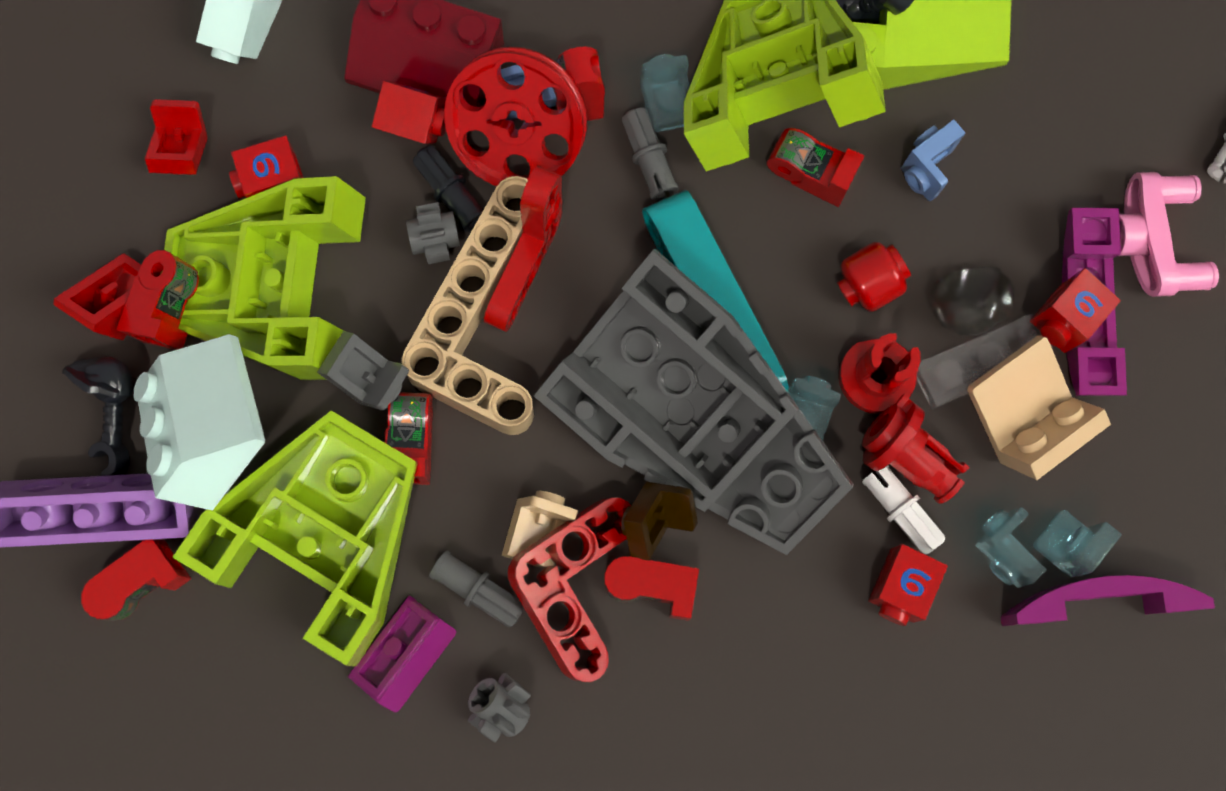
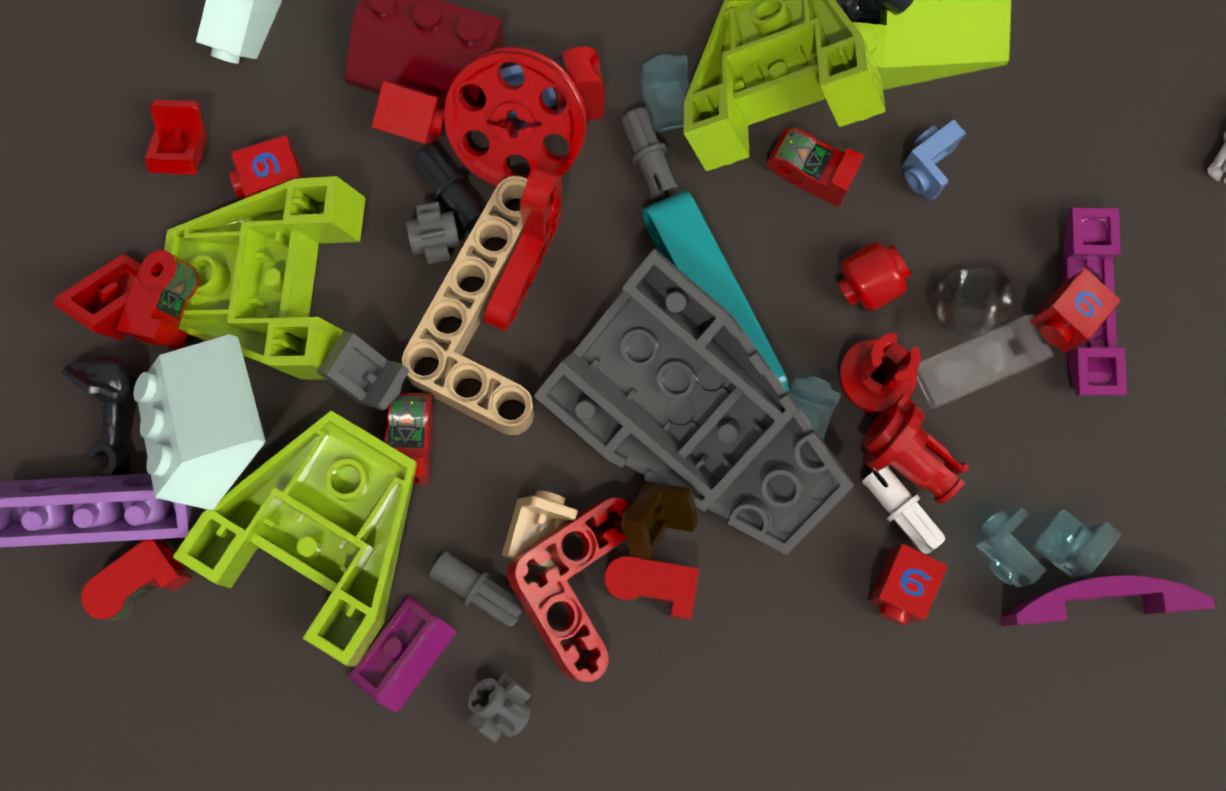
tan bracket [967,335,1111,480] -> none
bright pink connector [1119,172,1219,297] -> none

